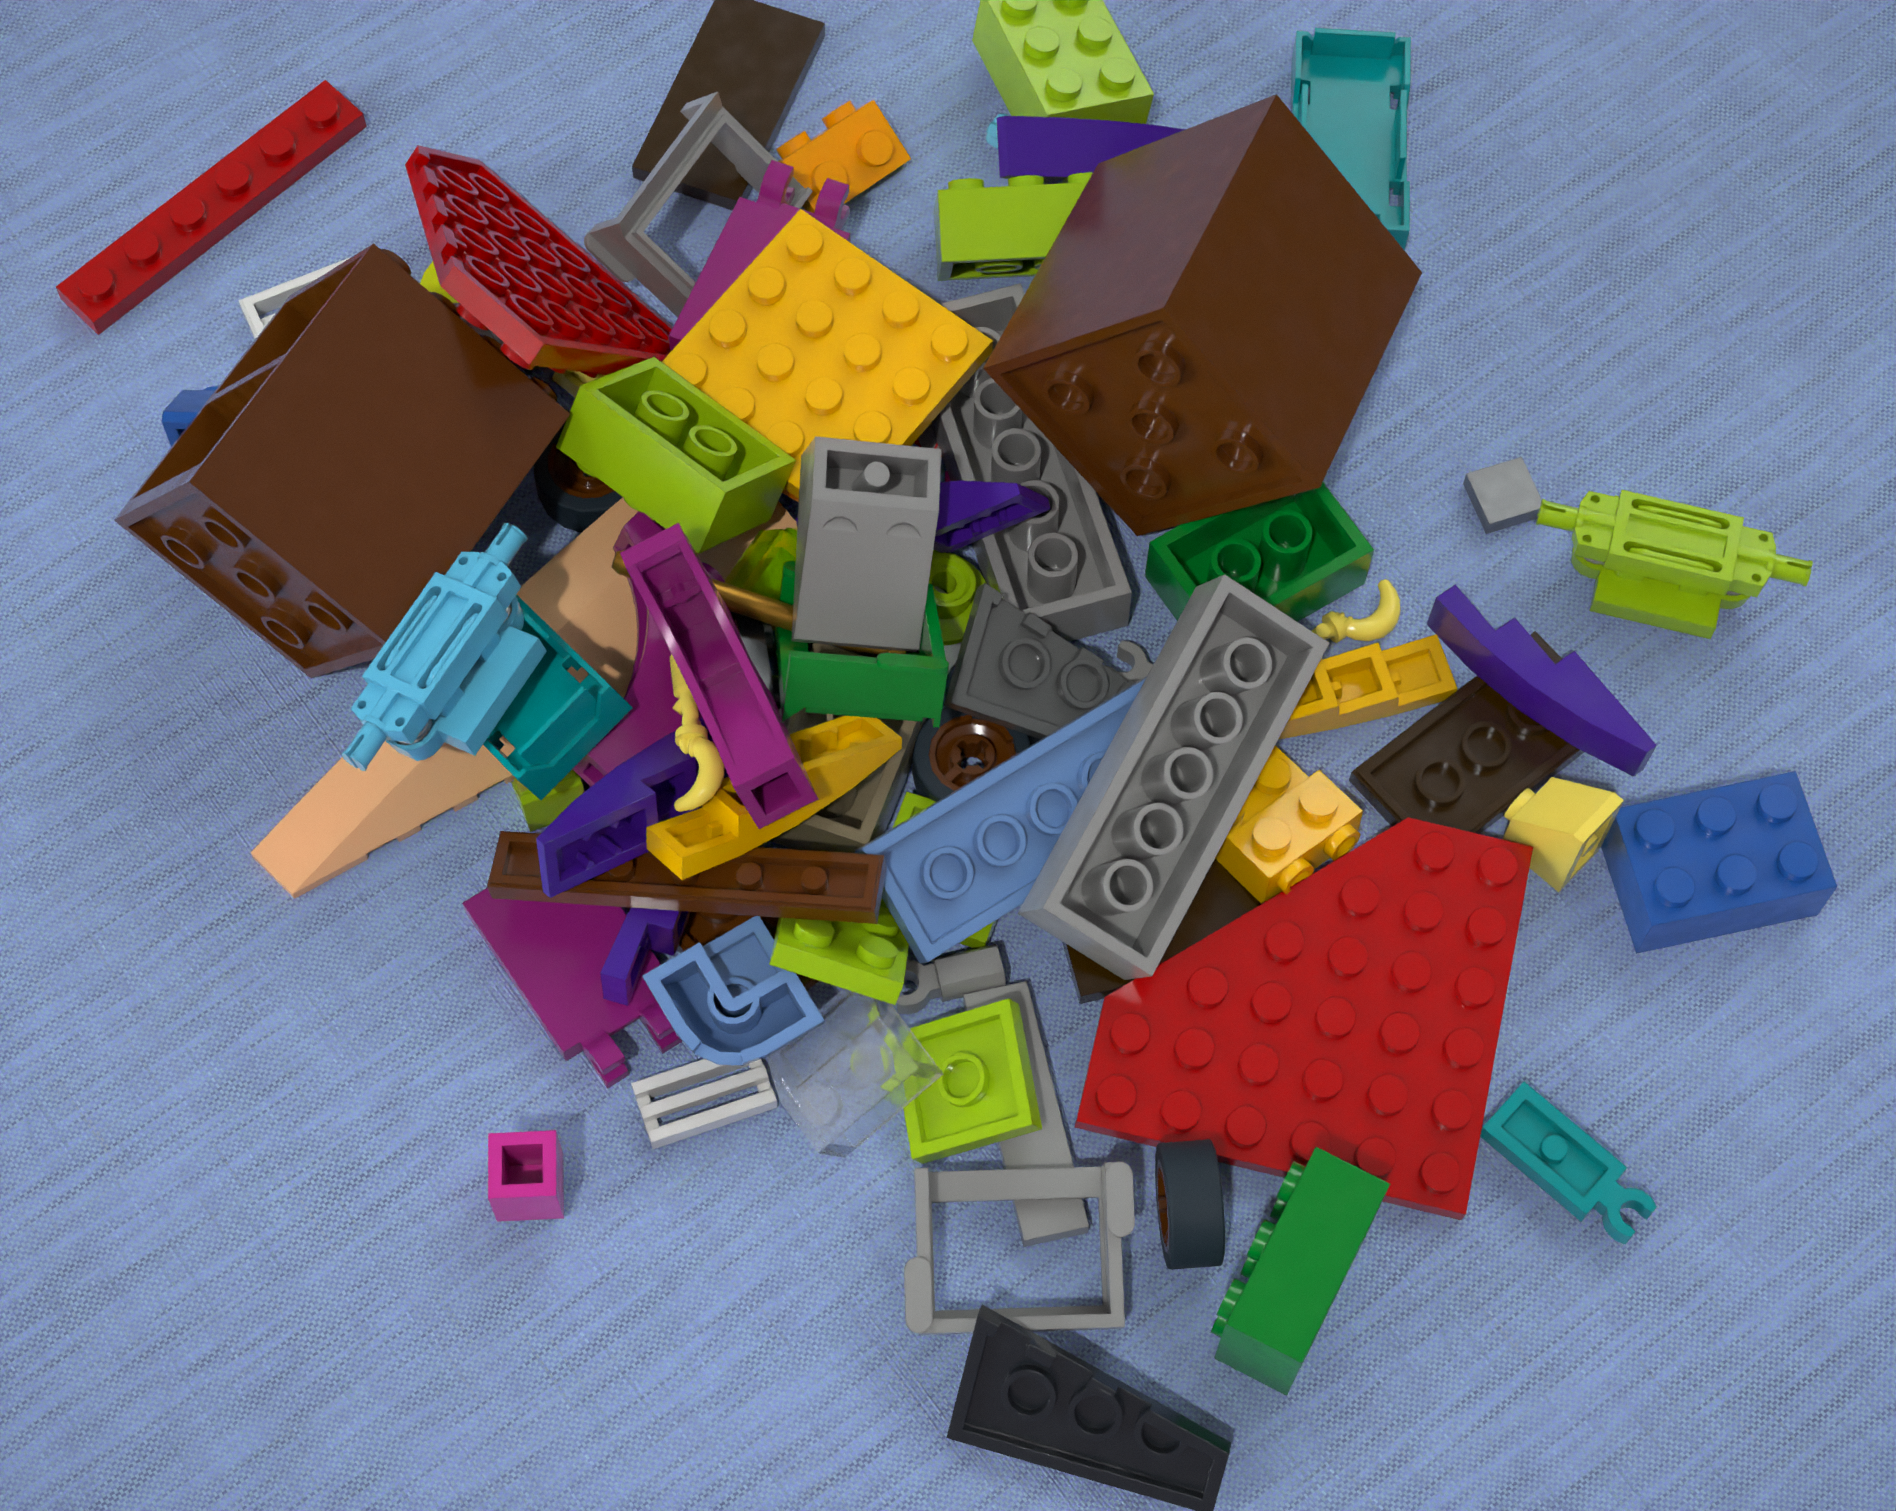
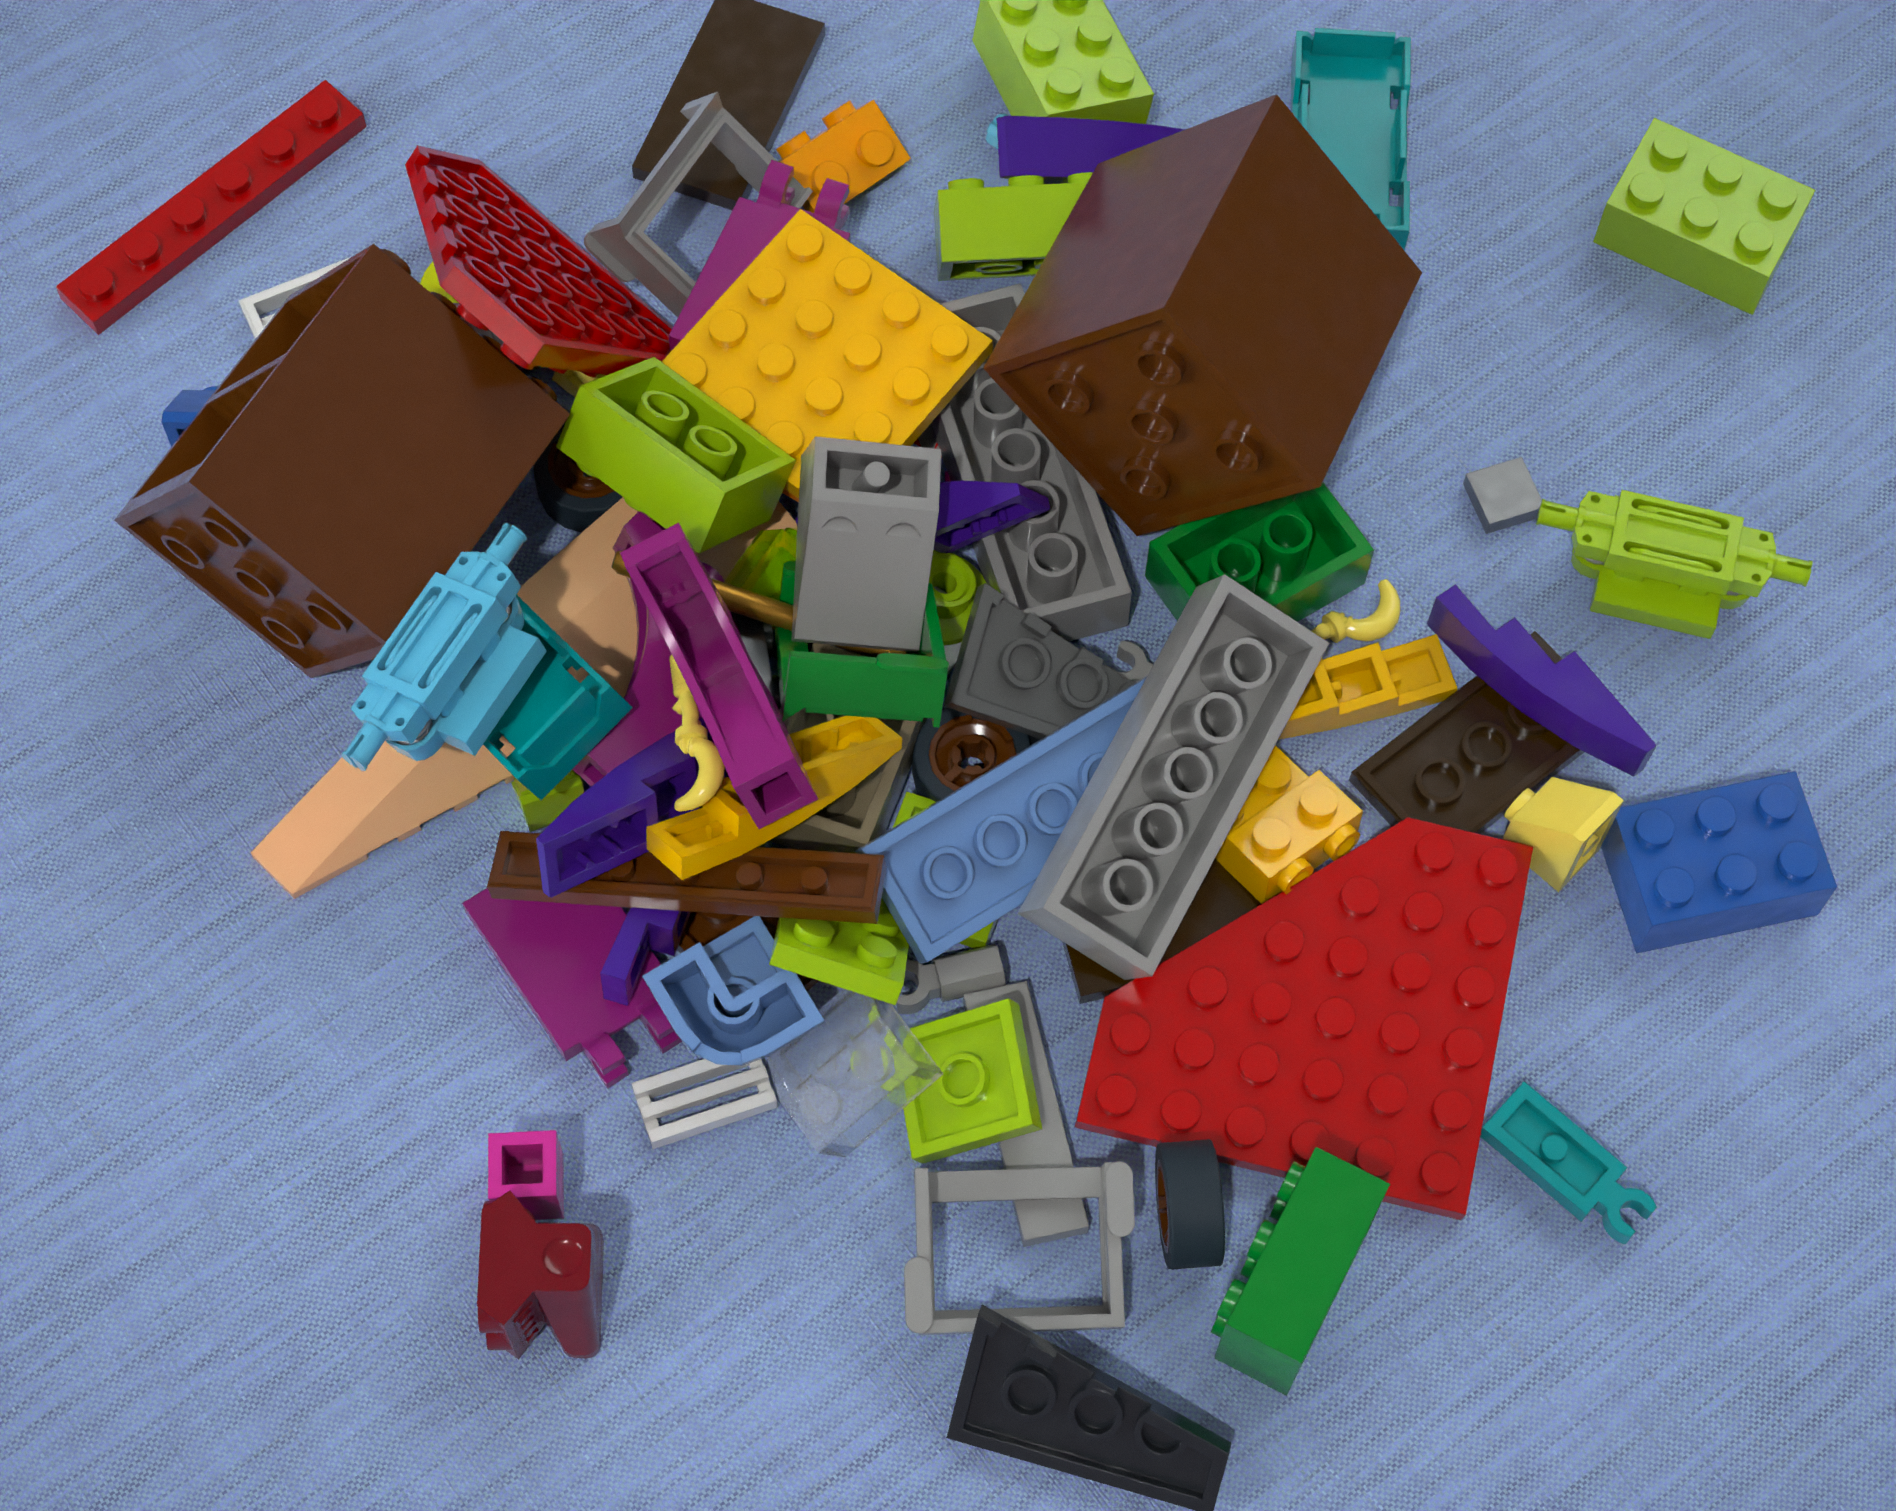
none -> dark red piece [477,1190,604,1360]
none -> lime brick [1593,118,1815,315]

